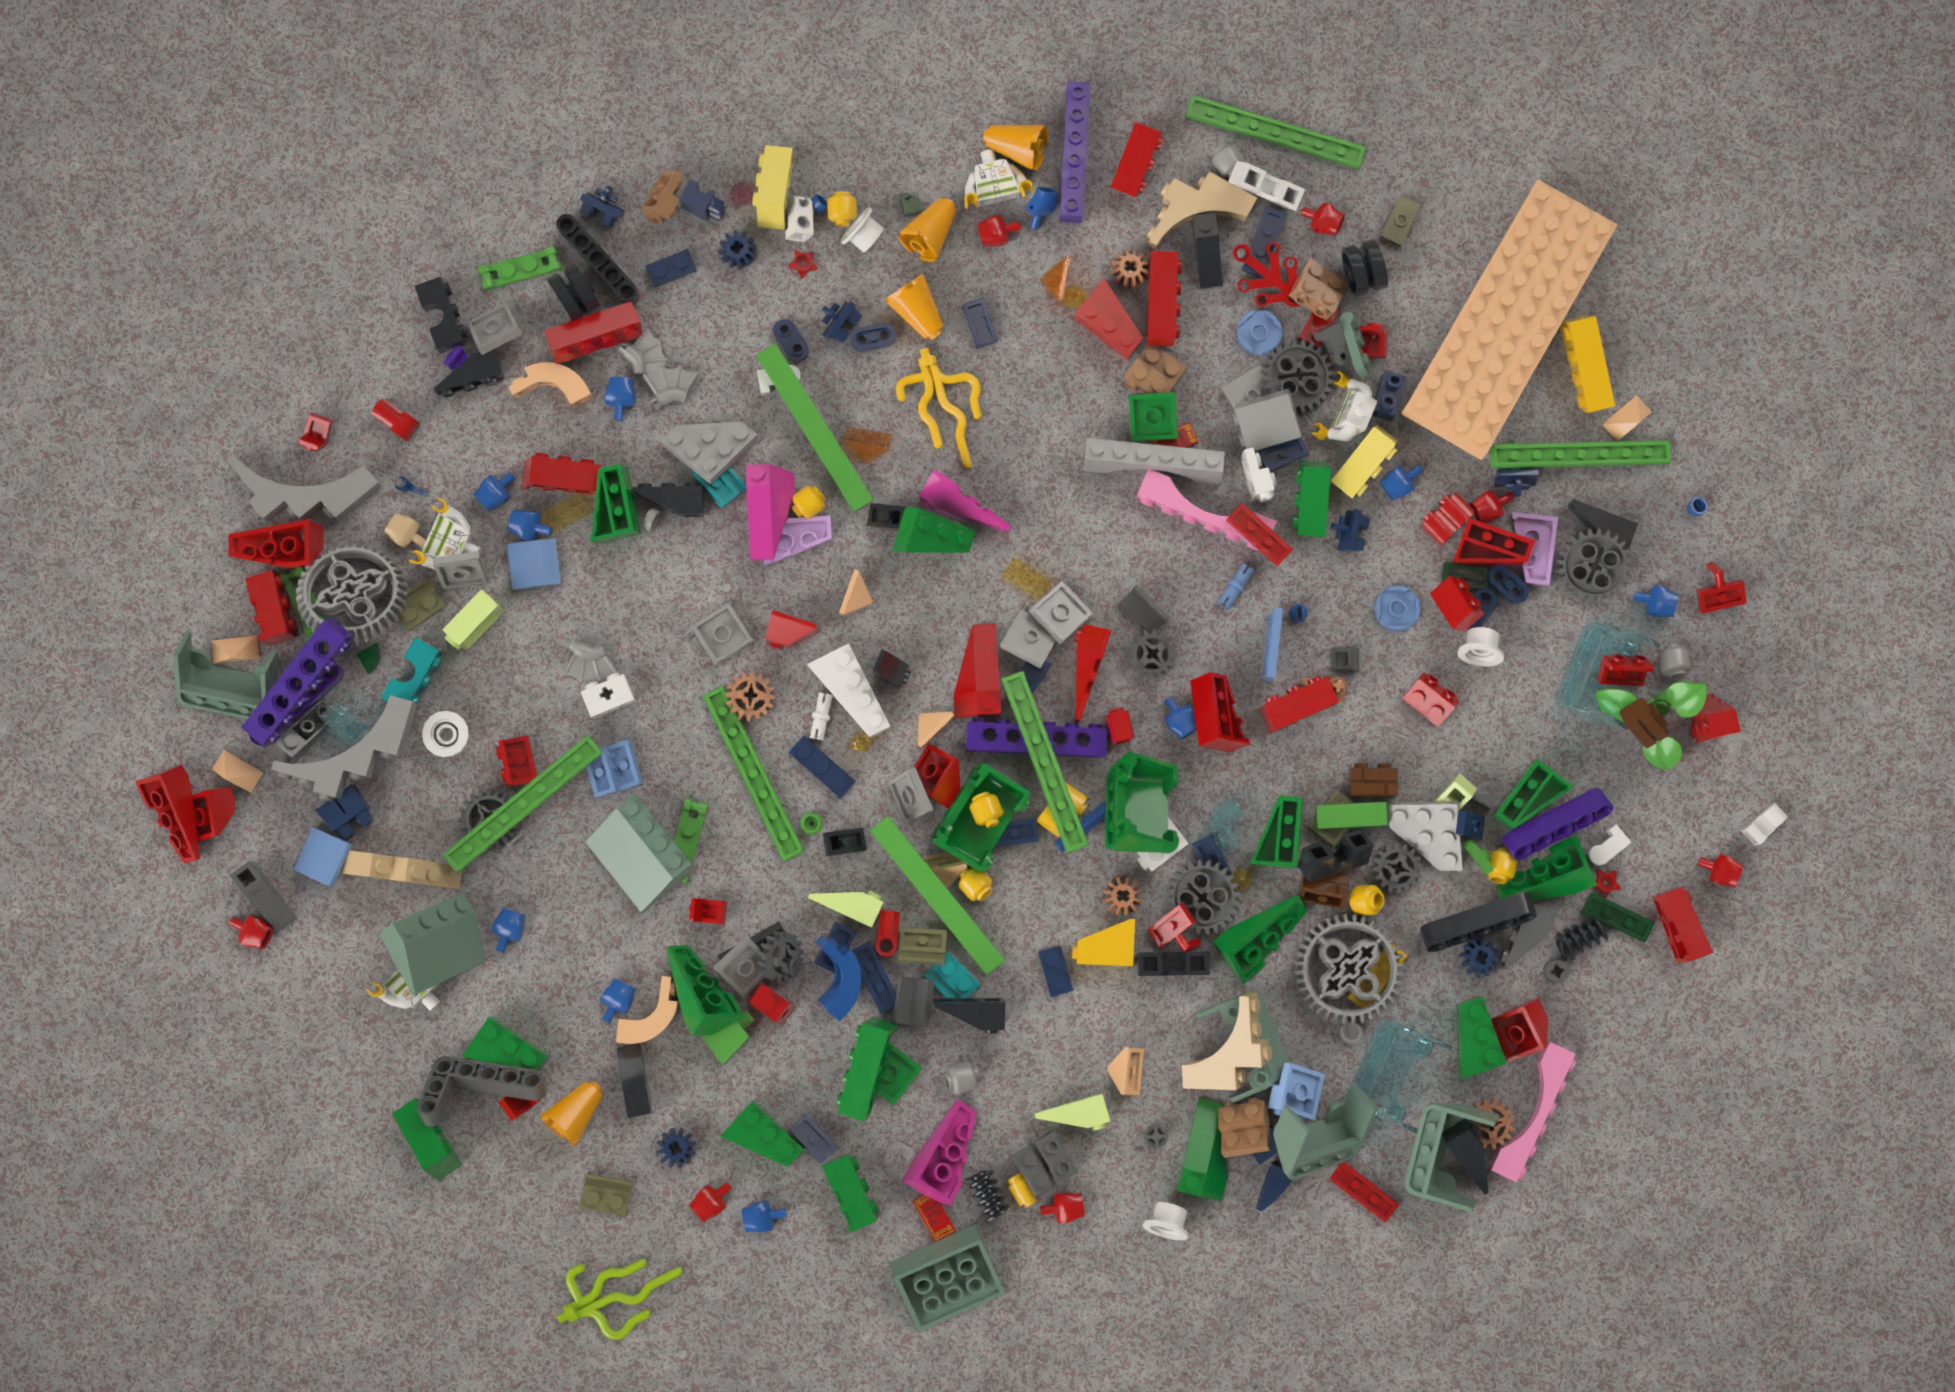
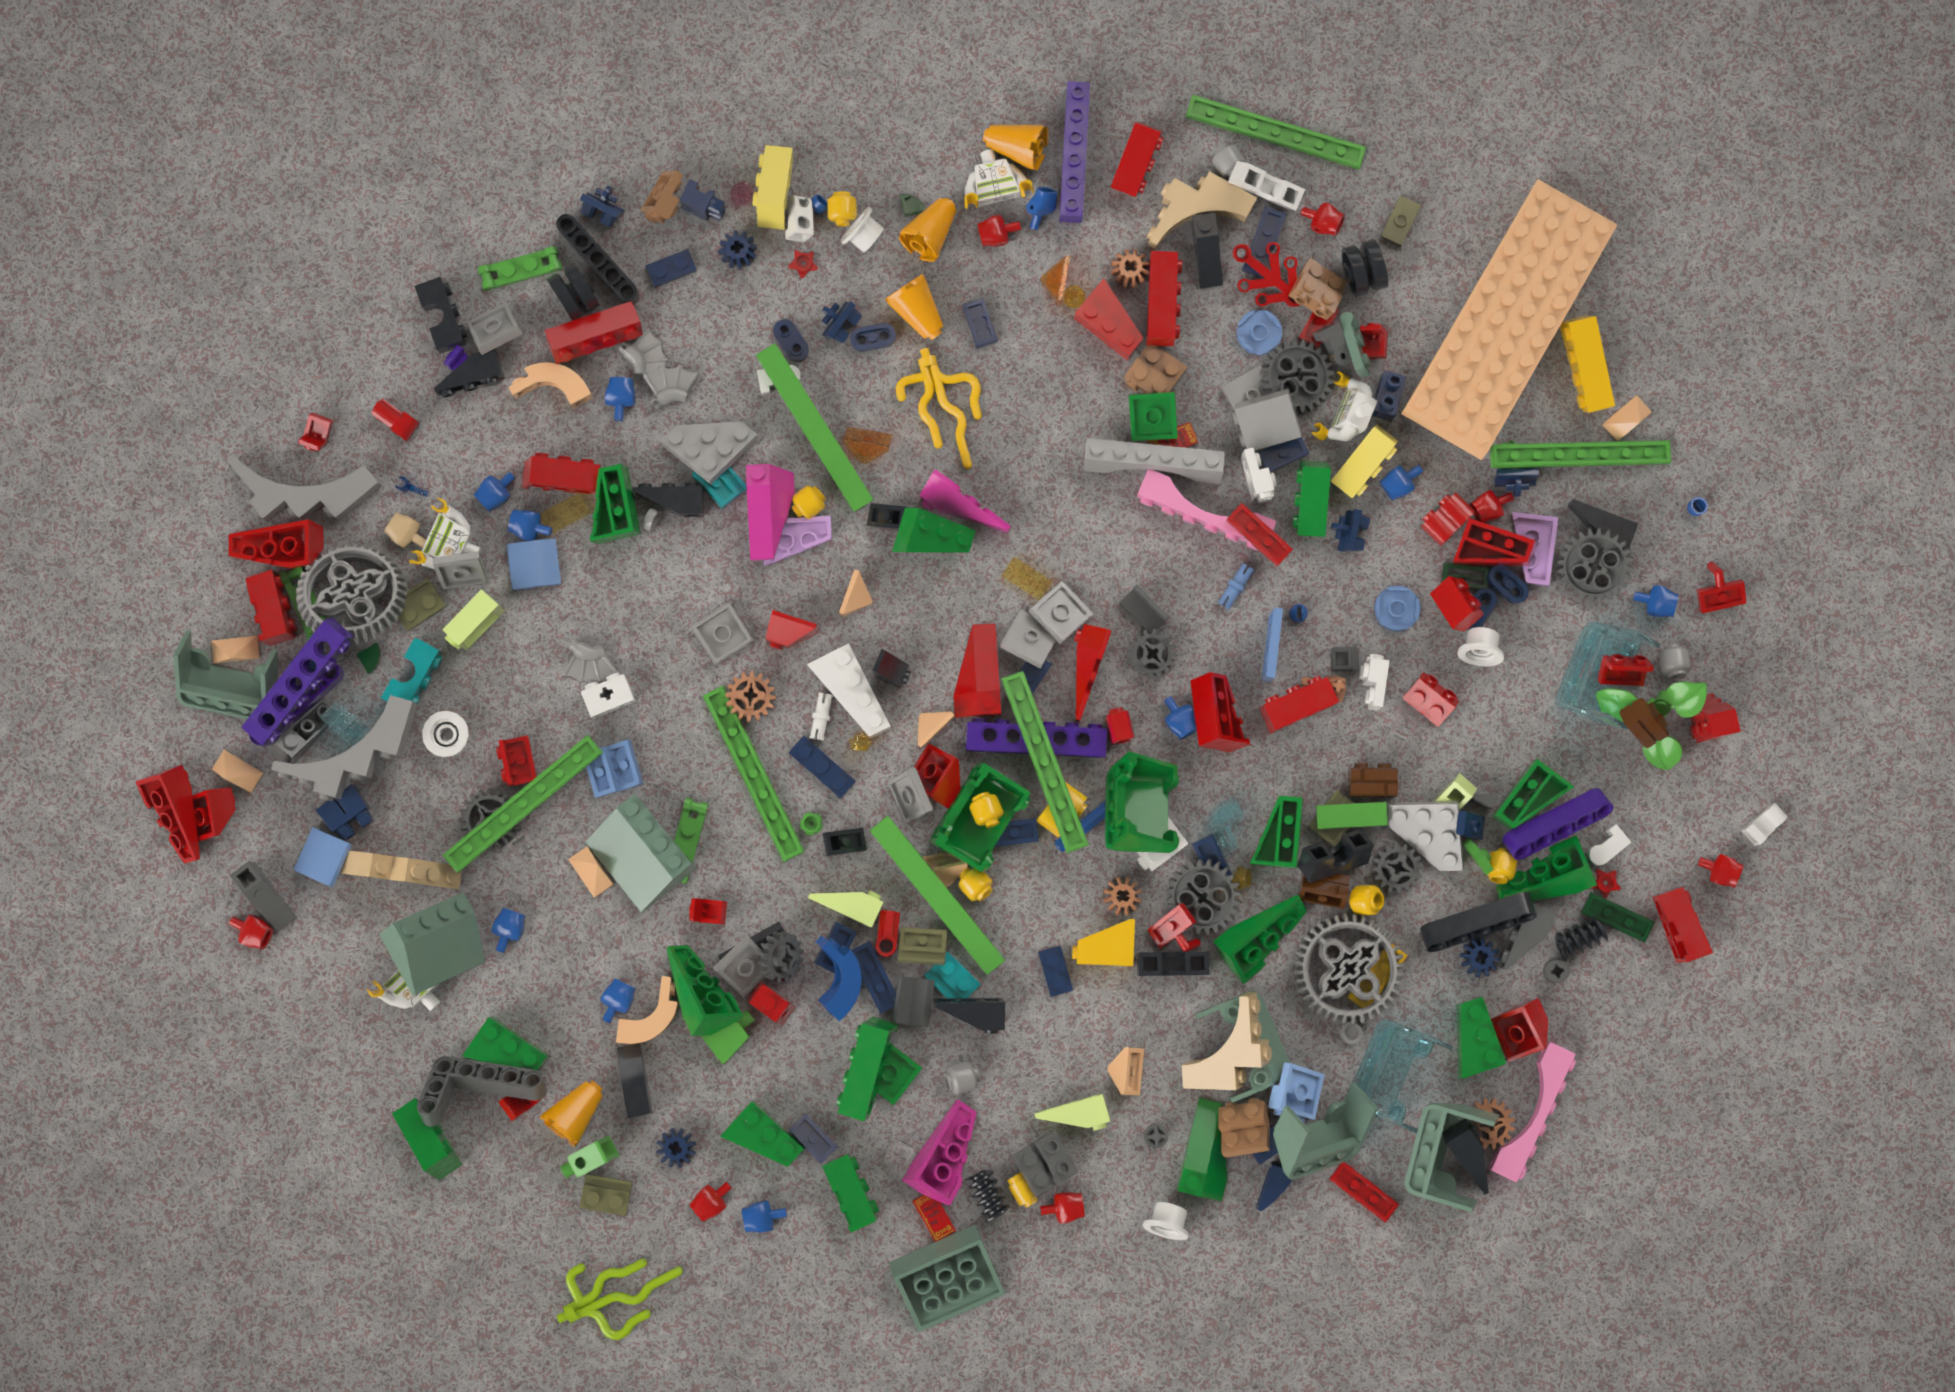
none -> bright green torso [561,1135,620,1178]
none -> light nougat slope [568,846,614,898]
none -> white plate [1359,654,1389,711]

